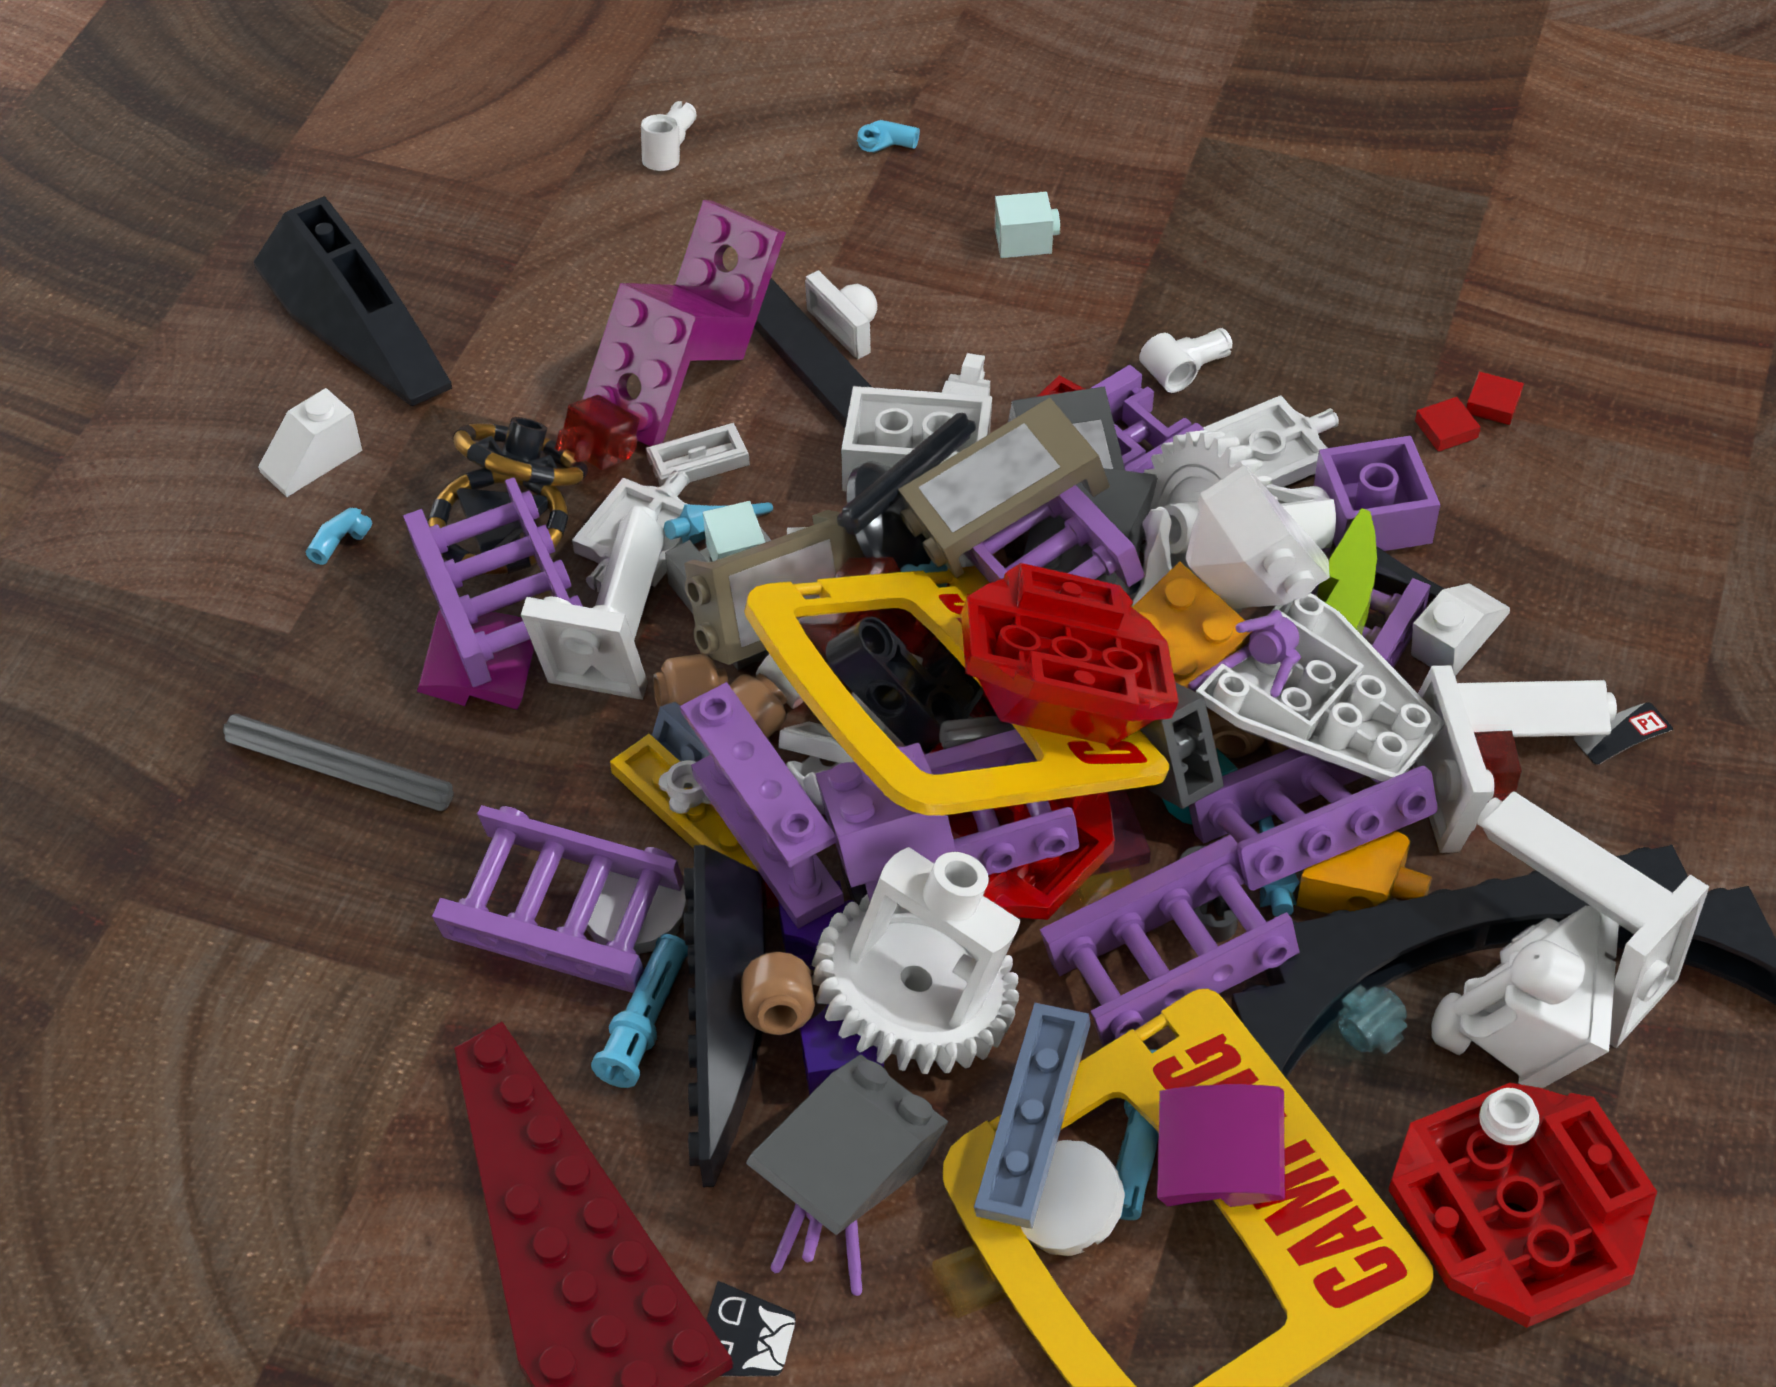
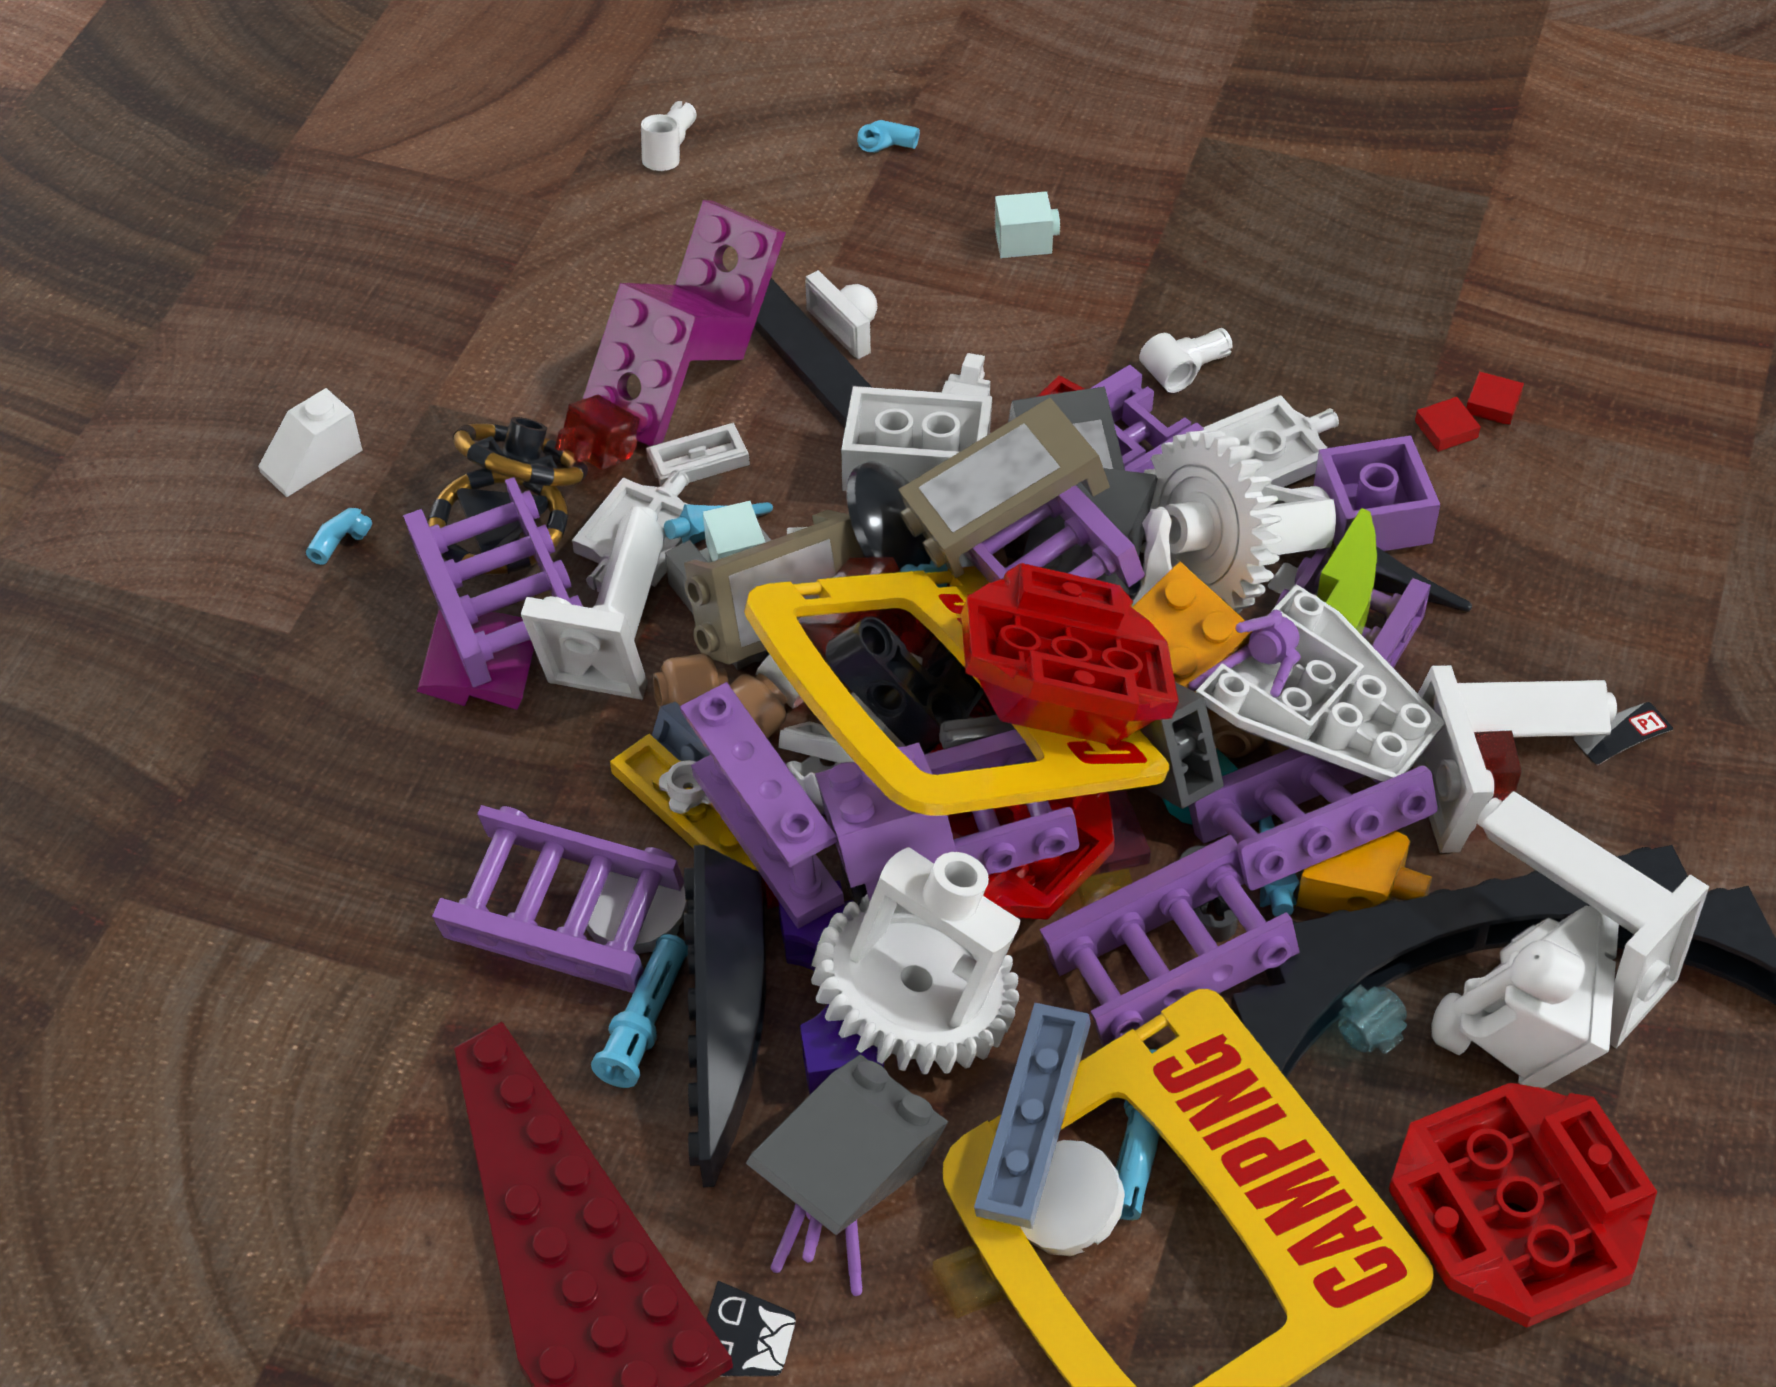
dark grey axle [223,714,454,811] -> none
black wedge [254,196,452,406] -> none
medium nougat head [741,952,815,1035] -> none
black axle [837,413,976,535] -> none
magenta slope [1157,1084,1285,1207] -> none
white wedge [1185,465,1330,609] -> none
white slope [1411,583,1510,676] -> none
white plate [1479,1088,1539,1145] -> none

